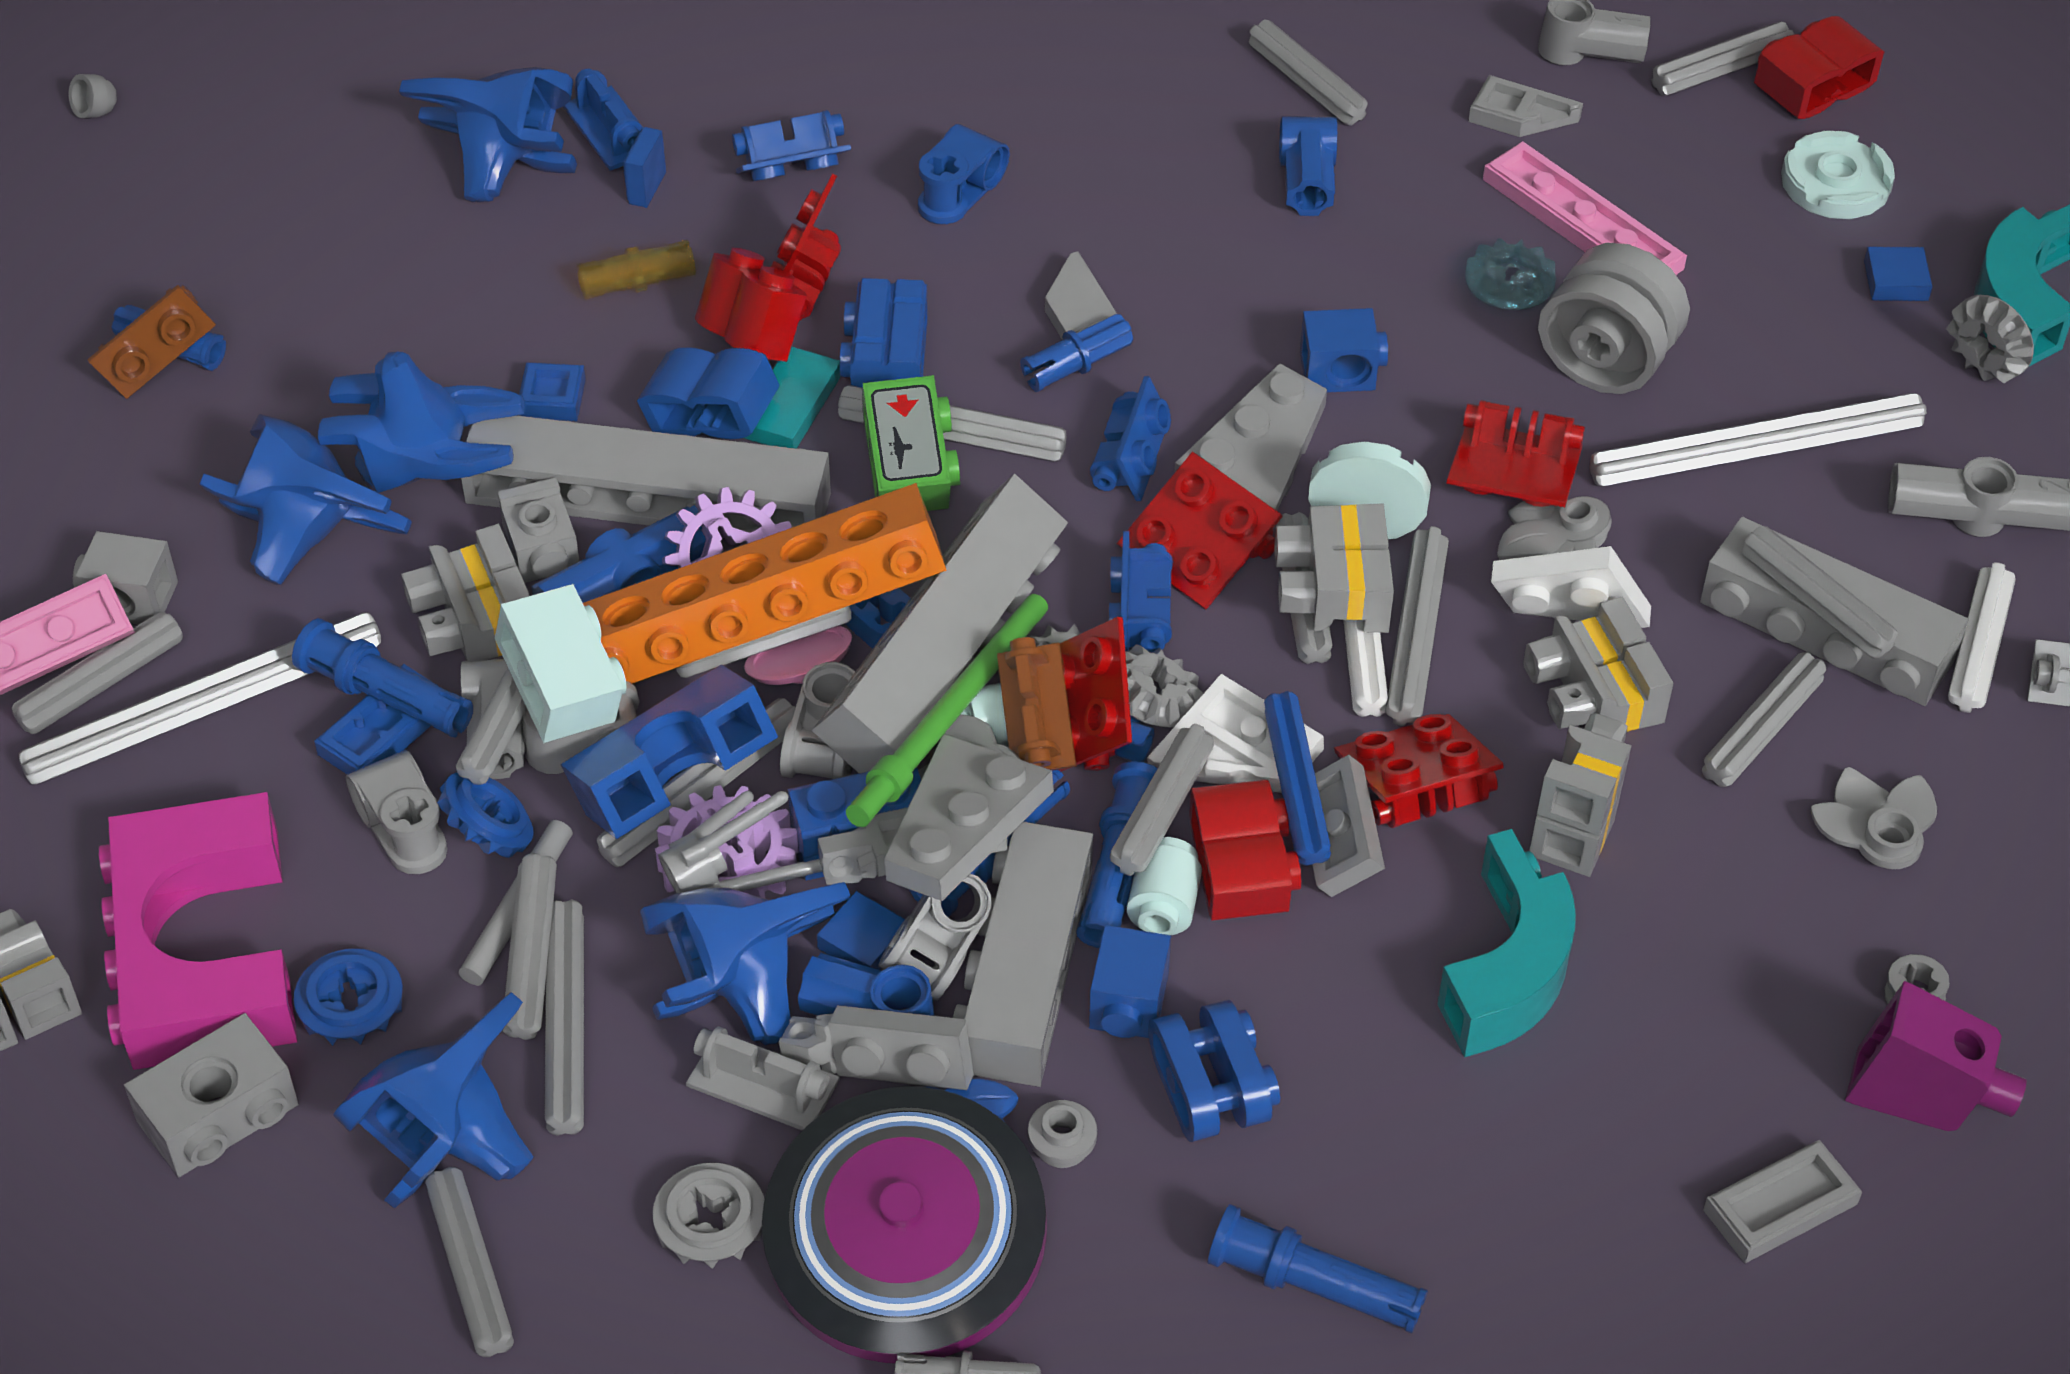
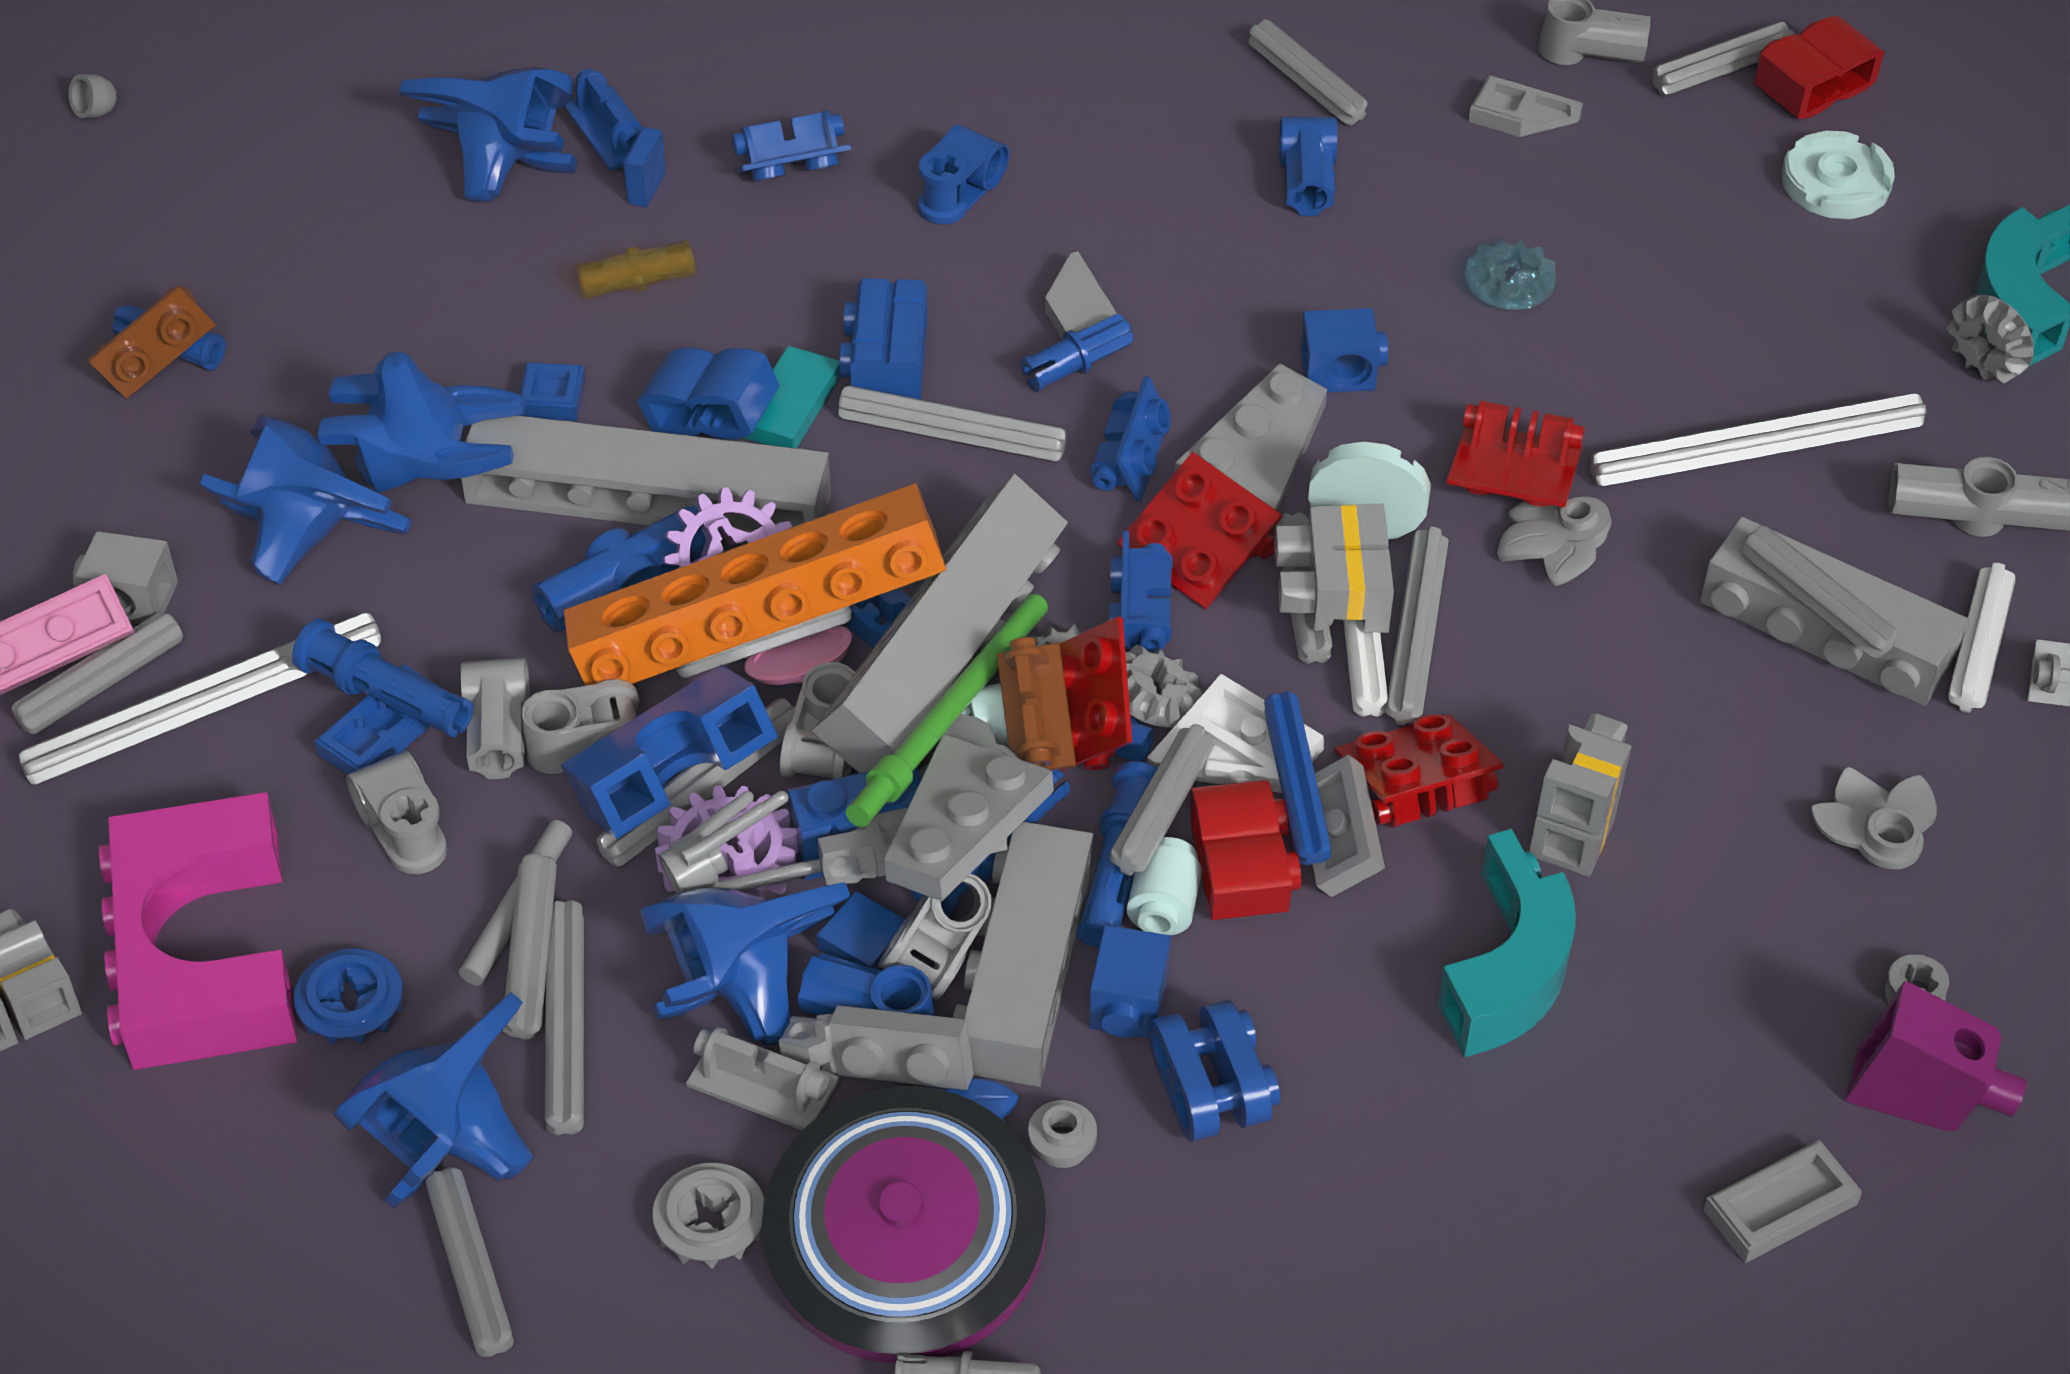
light grey brick [124,1013,299,1178] -> none
light grey hips [401,523,530,661] -> none
blue gear [437,772,534,858] -> none
light grey axle [456,667,527,785] -> none
light aqua brick [495,584,627,743] -> none
light grey brick [497,477,579,583] -> none
red brick [695,248,807,362] -> none
red hinge [770,173,841,321] -> none
brick [862,375,960,511] -> none
blue pin [1208,1204,1428,1334] -> none
bright pink tile [1483,141,1687,275] -> none
white wing [1491,546,1651,628] -> none
light grey hips [1523,597,1674,732] -> none
light grey wheel [1538,243,1690,394] -> none
light grey axle [1702,652,1826,787] -> none
blue tile [1864,247,1932,301] -> none

